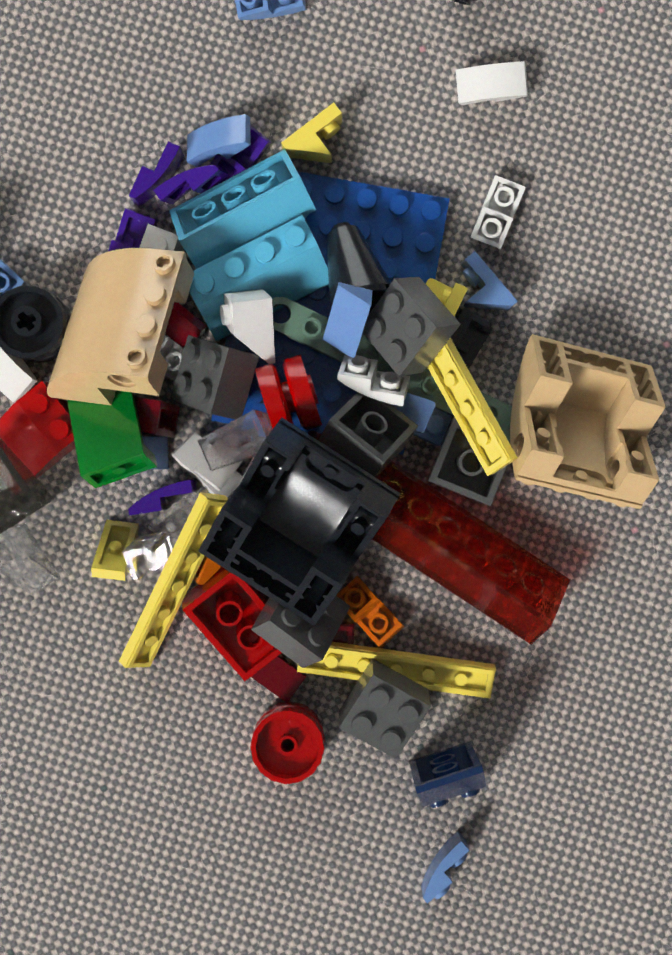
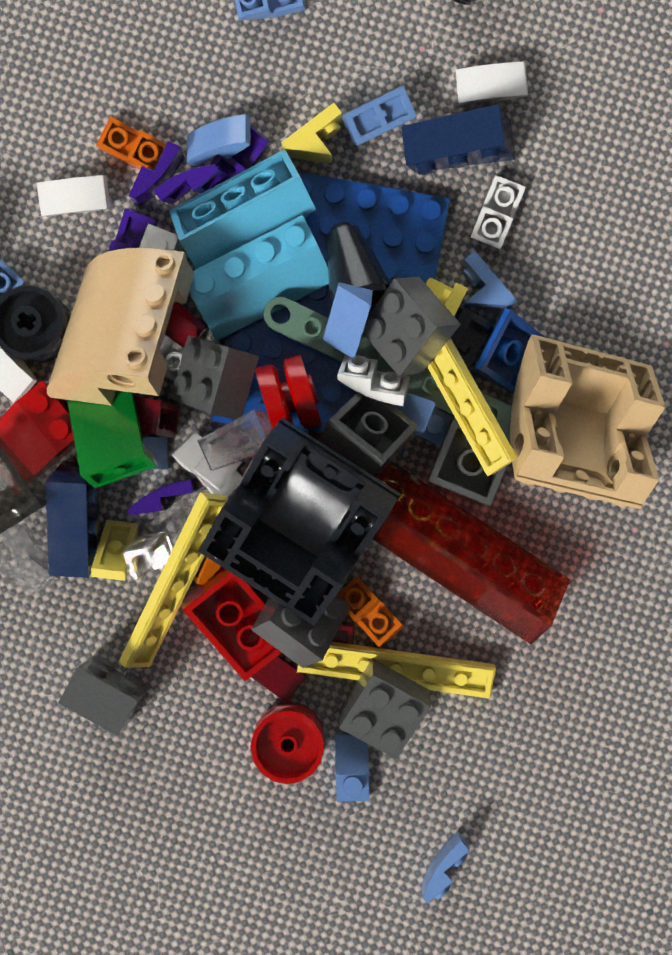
white slope [220,289,275,364] -> none
dark blue slope [409,741,486,808] -> none
none -> white slope [37,175,111,216]
none -> dark blue wedge [46,461,100,578]
none -> dark grey brick [58,656,148,736]
none -> orange slope [96,116,166,171]
none -> medium blue slope [335,733,369,802]
none -> medium blue hinge [342,85,417,146]
none -> dark blue wedge [401,104,516,175]
none -> blue slope [470,308,544,394]

